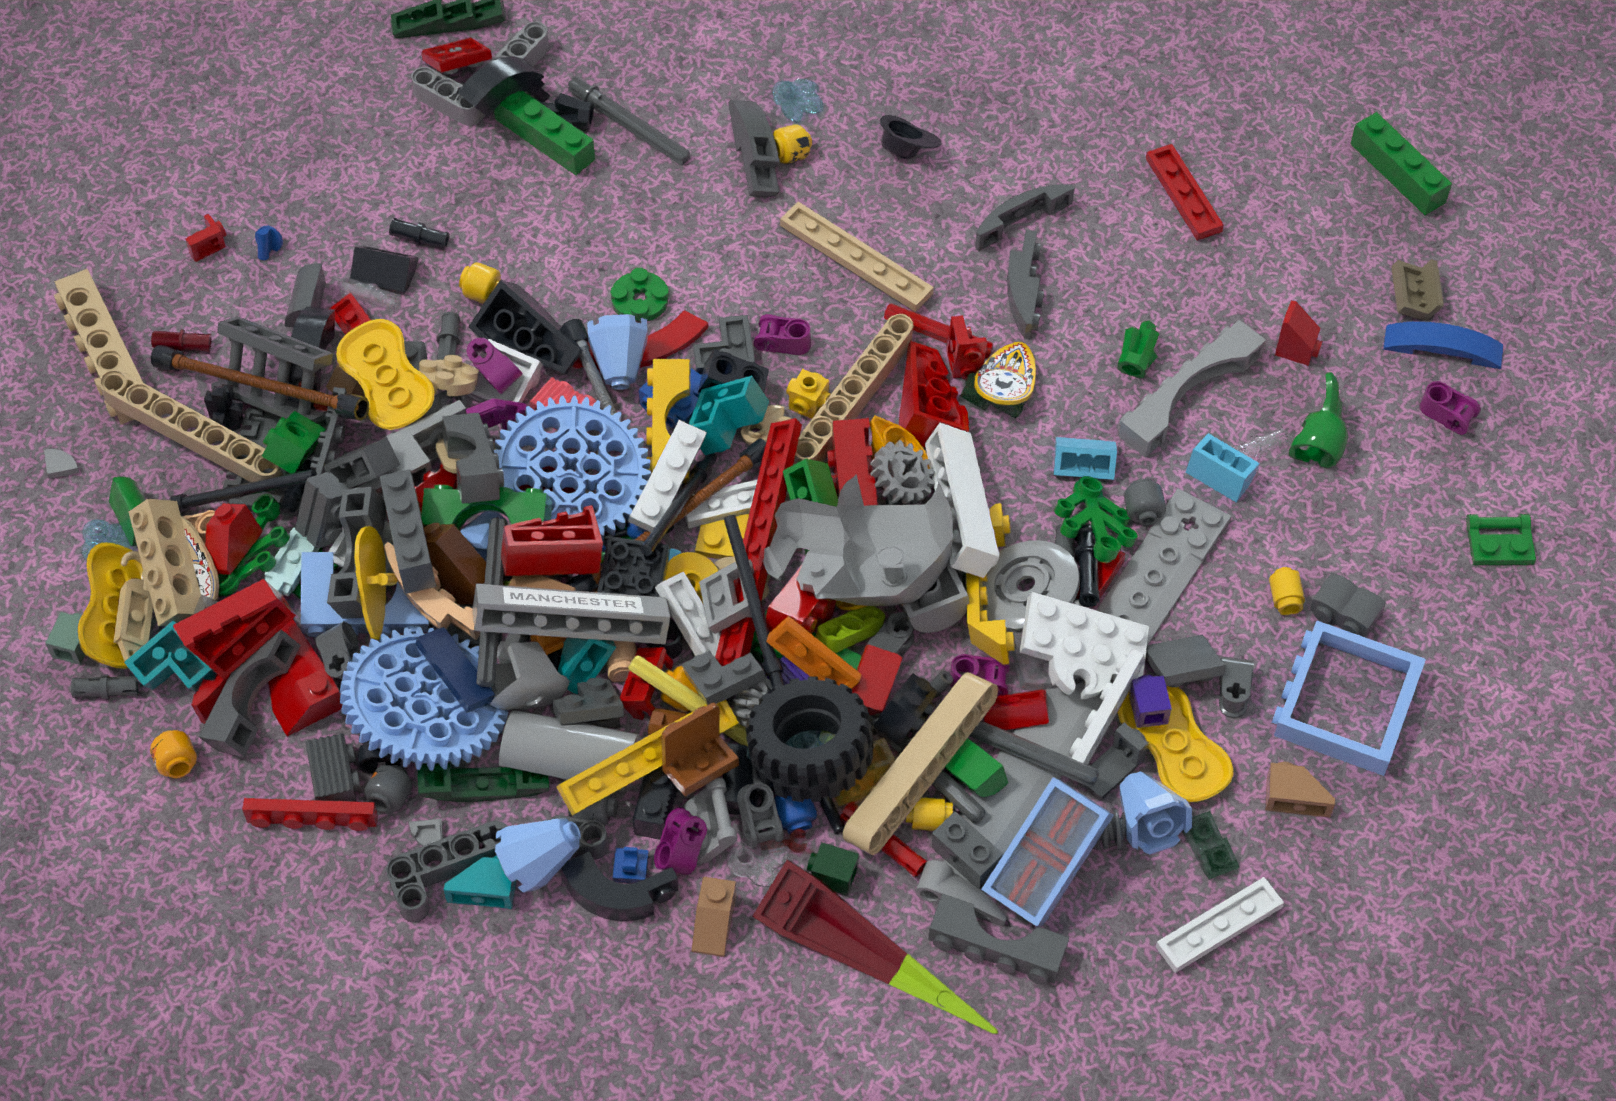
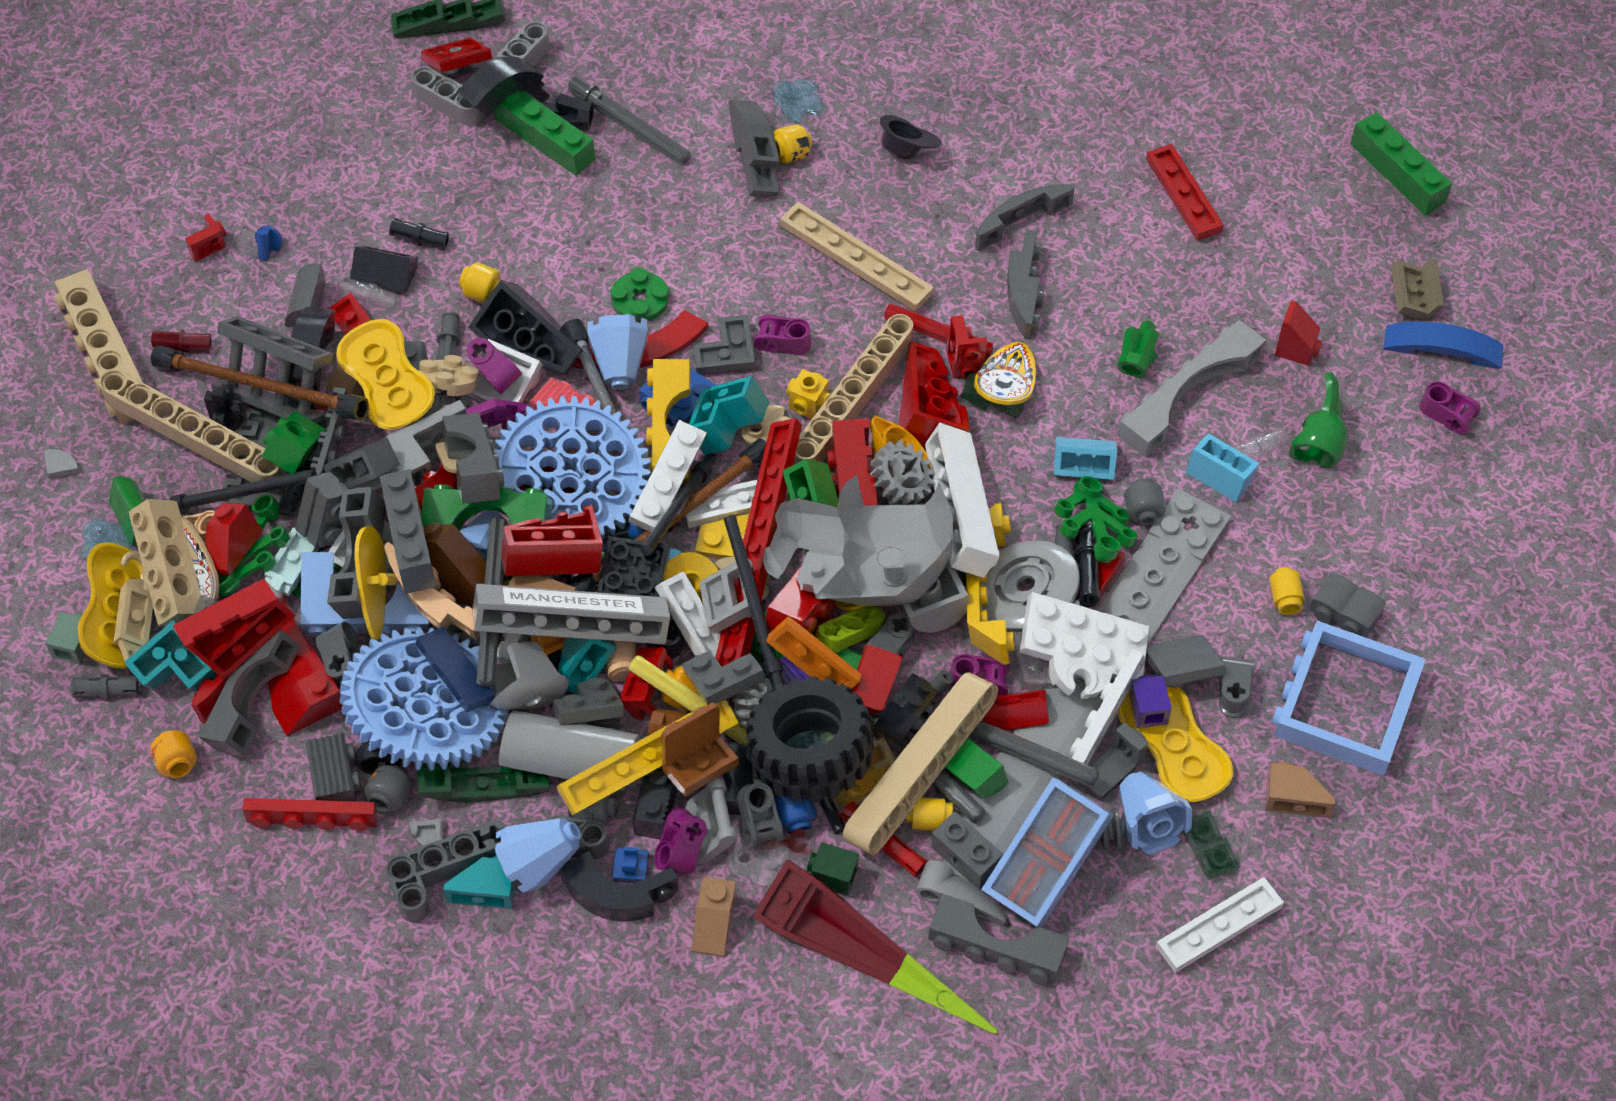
black brick [698,349,769,393] -> none
green plate [1466,514,1536,565] -> none

